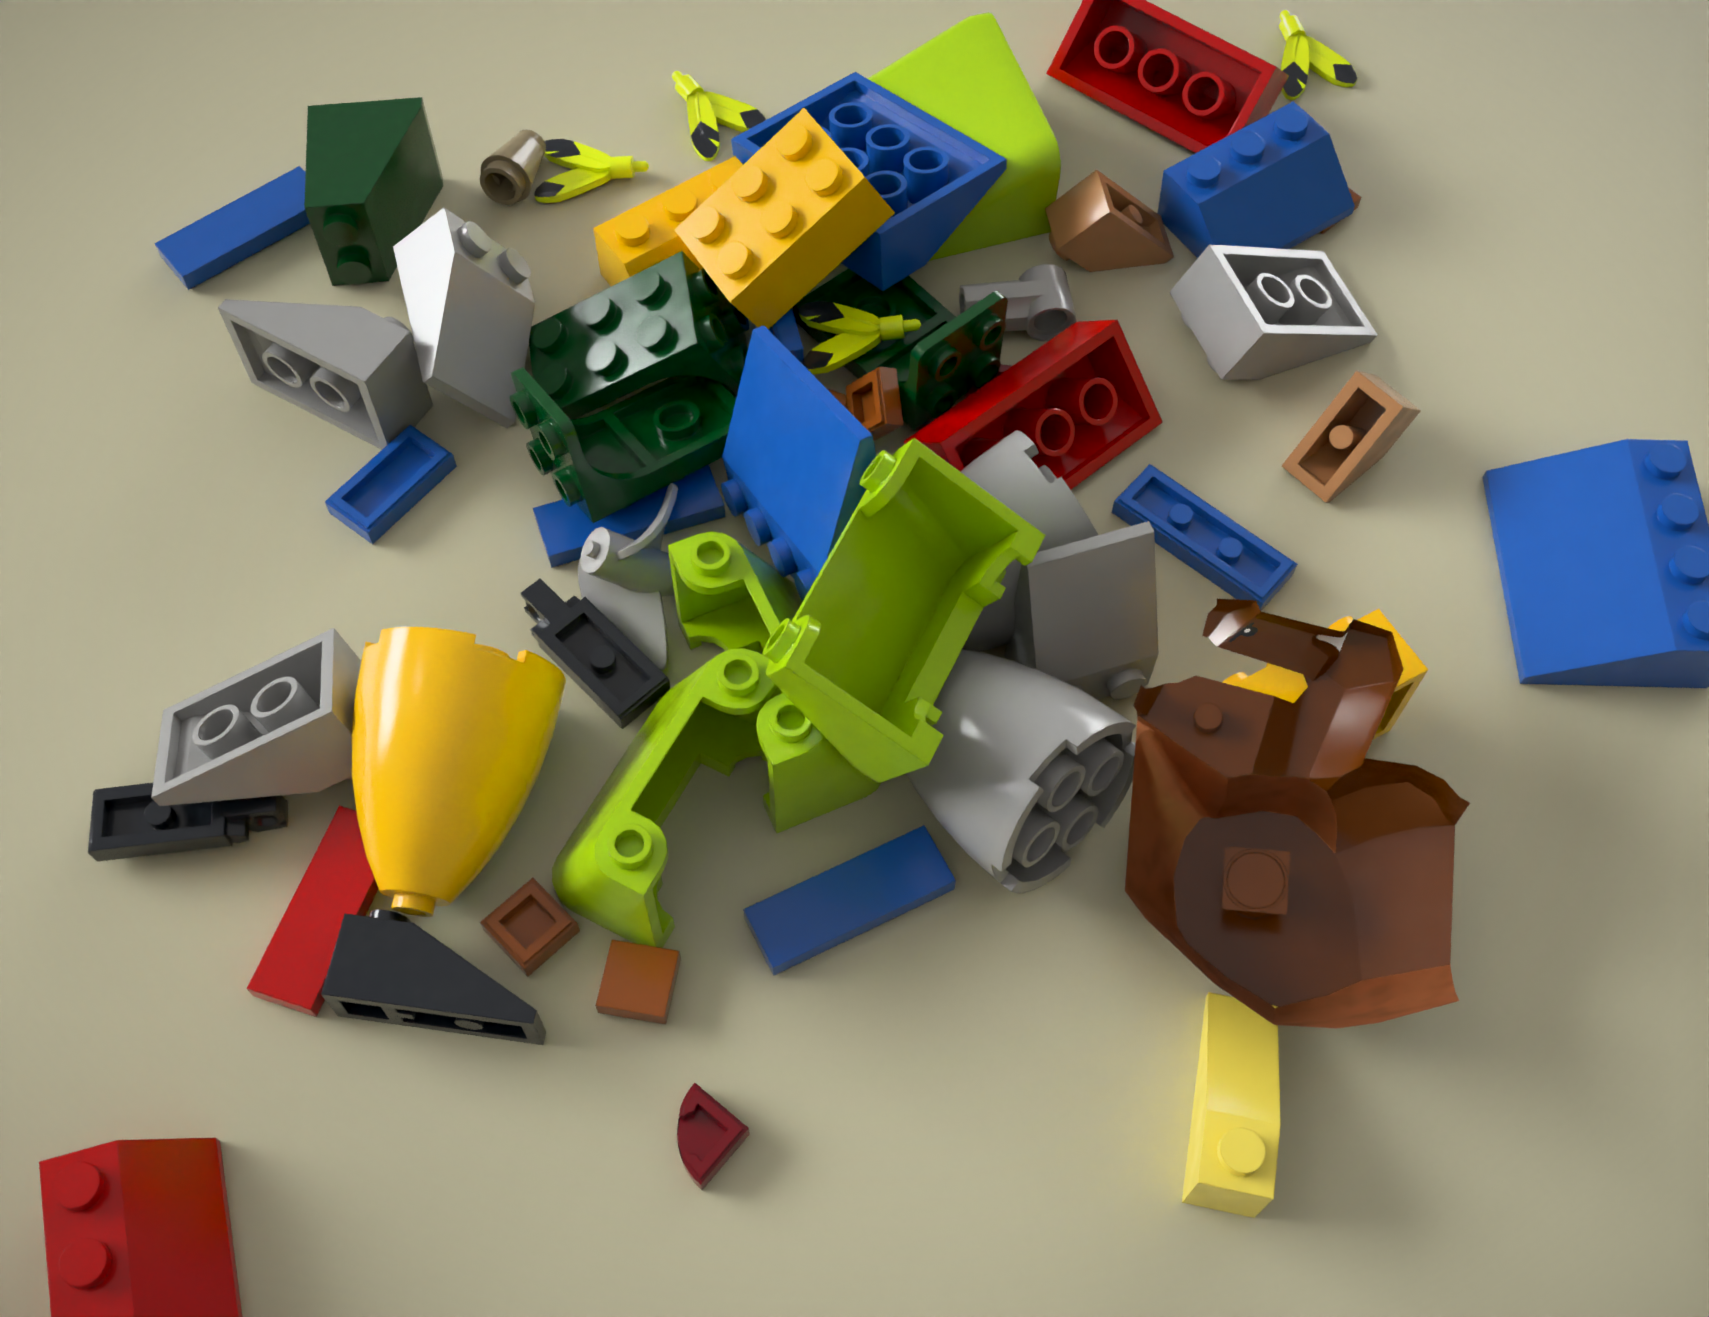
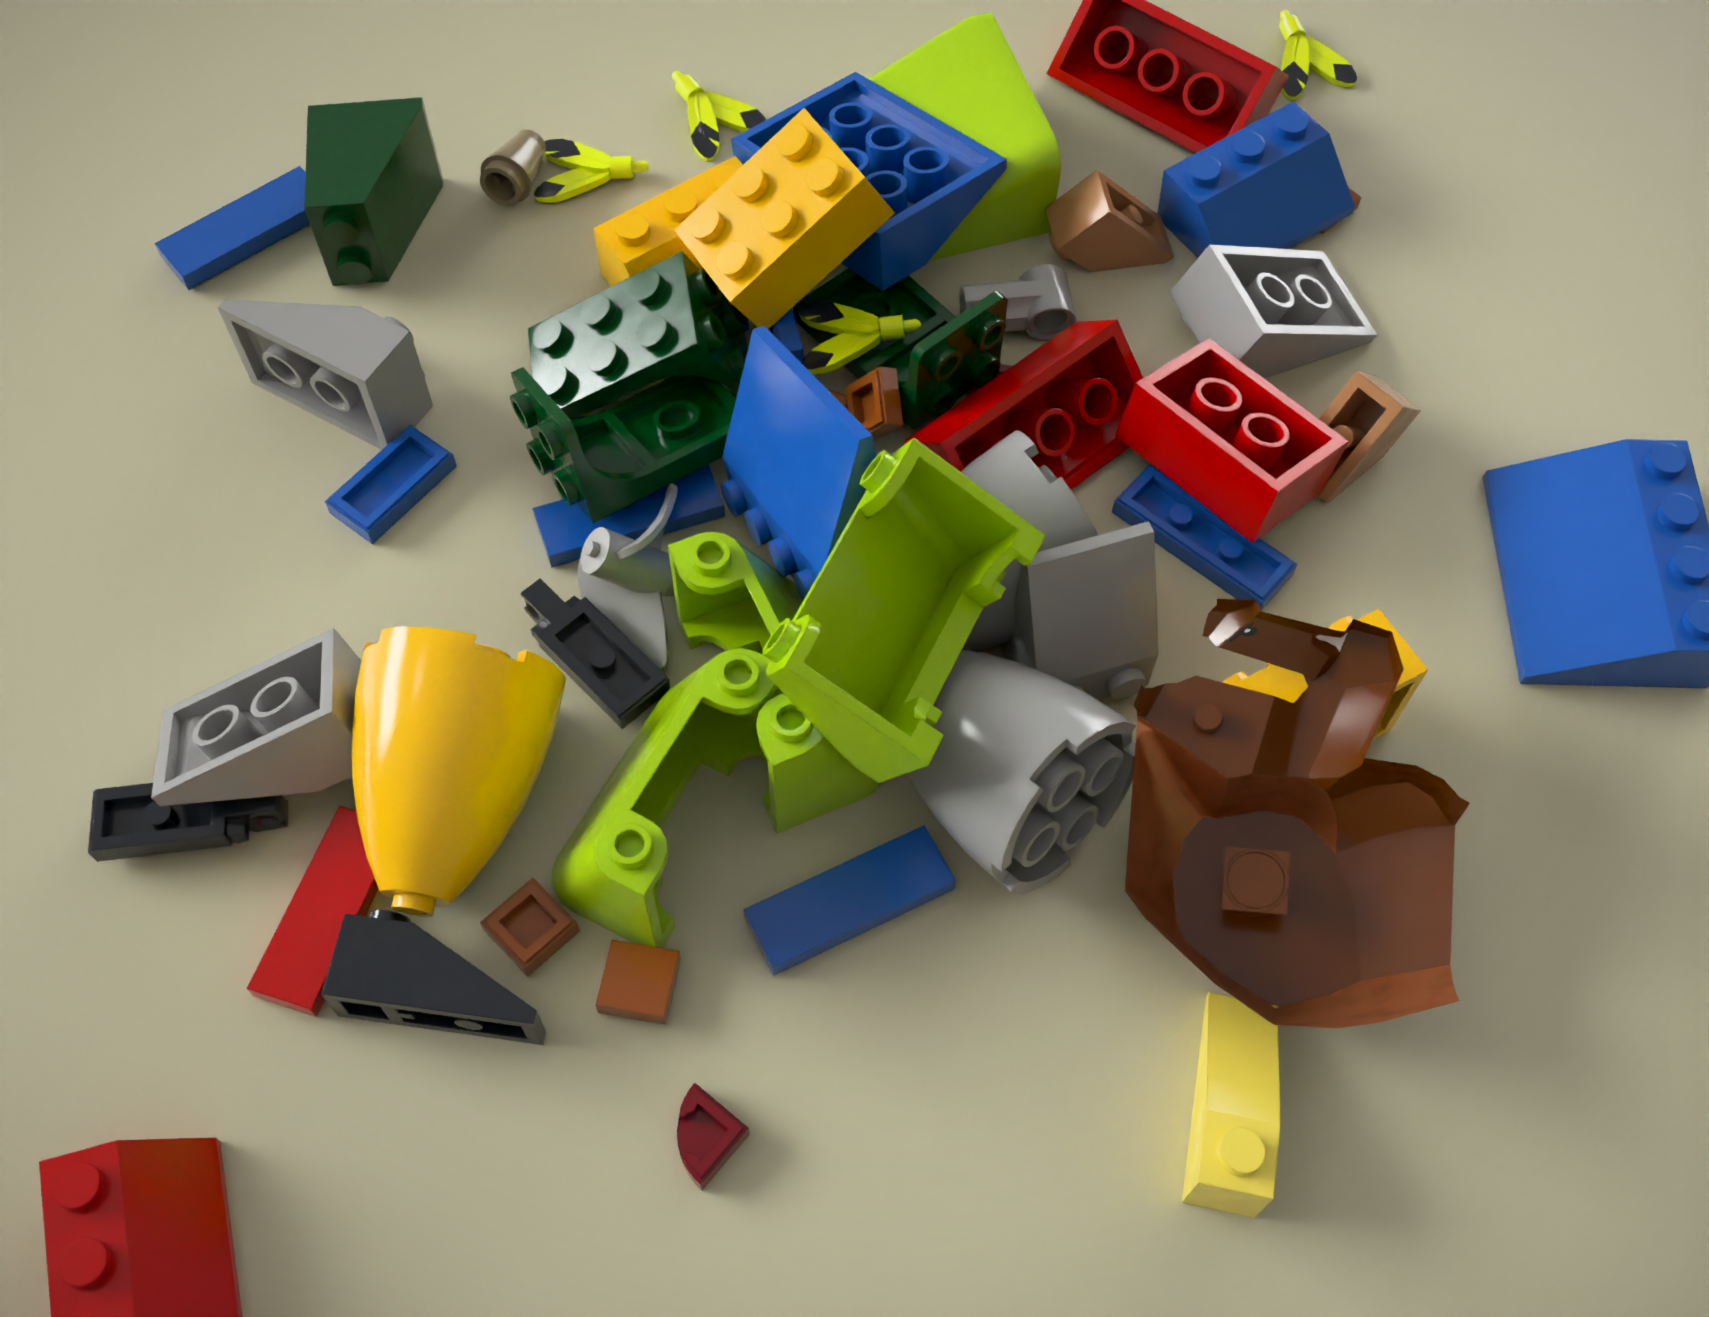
light grey slope [393,208,535,428] -> none
none -> red brick [1115,338,1349,543]

